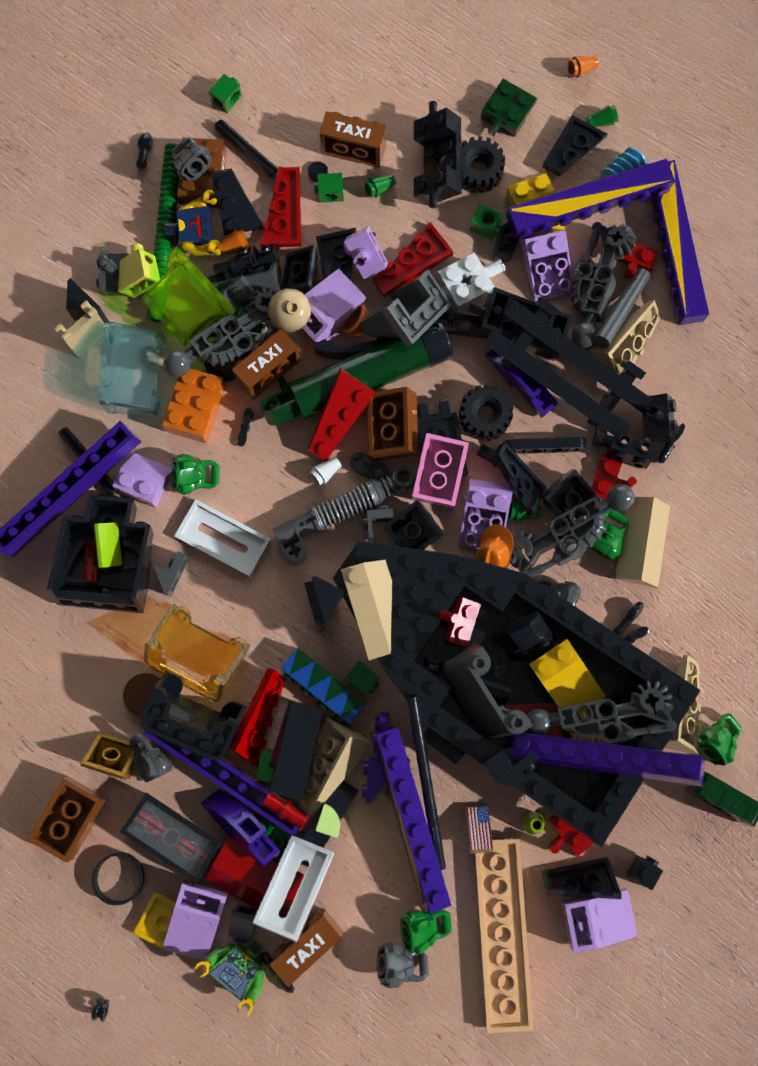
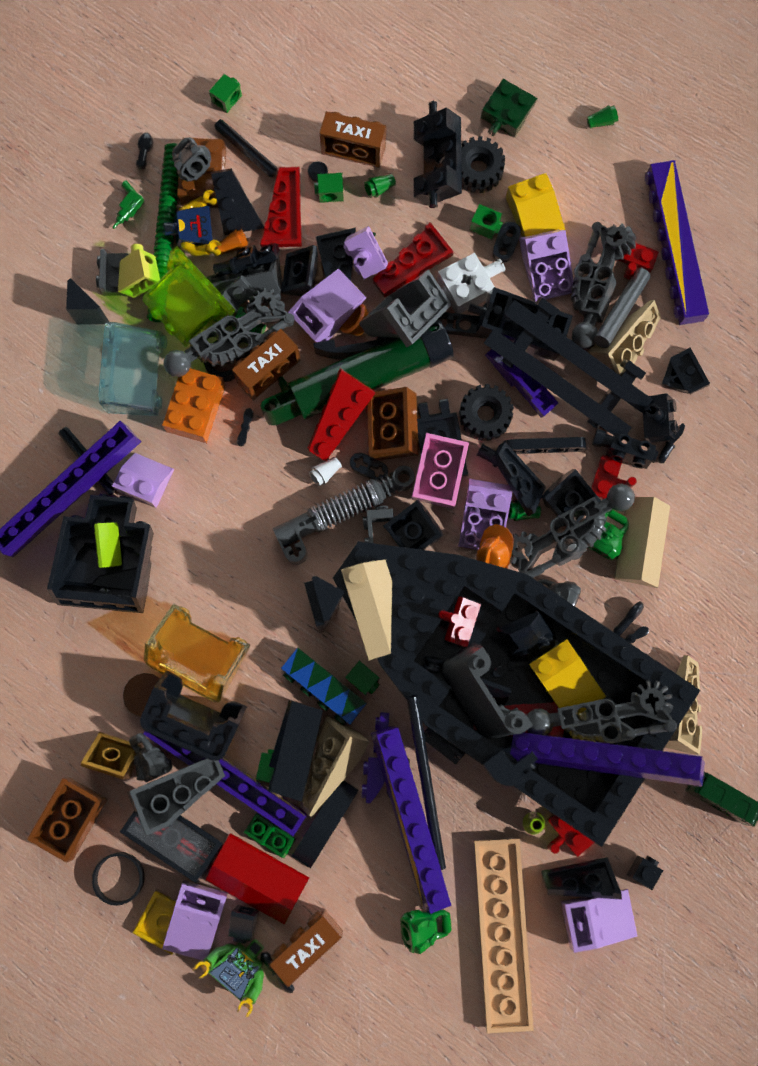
tan flag [54,300,109,358] -> none
clear red axle [82,539,98,583] -> none
black bush [92,998,109,1022] -> none
dark grey piece [96,254,119,276] -> none
dark grey slope [153,551,189,597] -> none
green piece [172,454,220,495] -> none
white piece [174,499,271,577] -> none
dark purple slope [201,789,280,868] -> none
red wing [229,668,285,767] -> none
white piece [253,836,334,943] -> none
red pin [262,793,309,830] -> none
tan cylinder [268,289,311,332] -> none
yellowish green brick [316,804,340,838] -> none
dark grey piece [377,942,429,989] -> none
tile [466,806,493,854] -> none
dark purple brick [506,158,675,239] -> none
black wing [542,115,608,177] -> none
orange cone [567,55,599,77] -> none
medium azure piece [601,147,647,179] -> none
green piece [697,713,741,766] -> none
none -> green piece [112,180,145,229]
none -> dark grey wedge [127,758,225,836]
none -> black slope [662,347,710,395]

